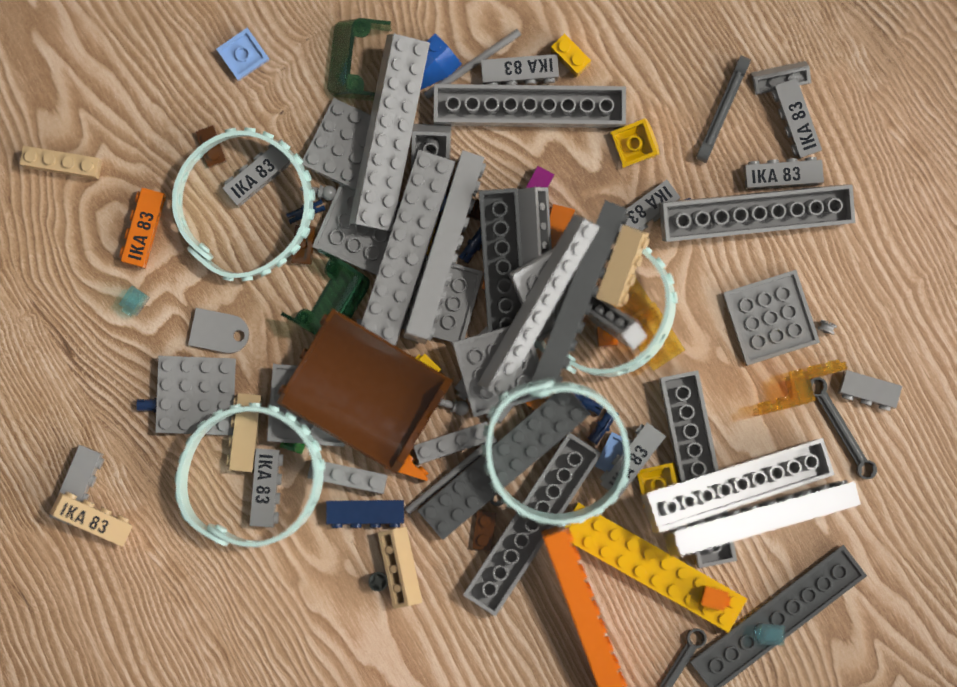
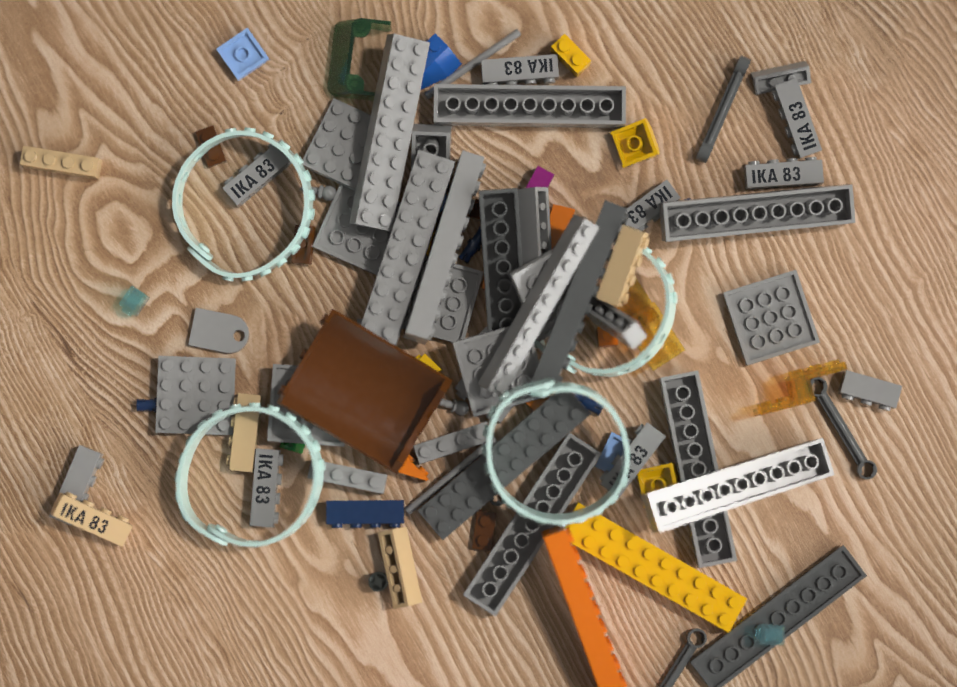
orange brick [119,188,166,269] -> none
clear green windscreen [281,248,370,336] -> none
dark blue pin [286,199,326,225] -> none
dark blue pin [587,410,619,445] -> none
brick [664,480,861,557] -> none
orange brick [700,585,731,611] -> none
light grey bush [818,320,837,335] -> none

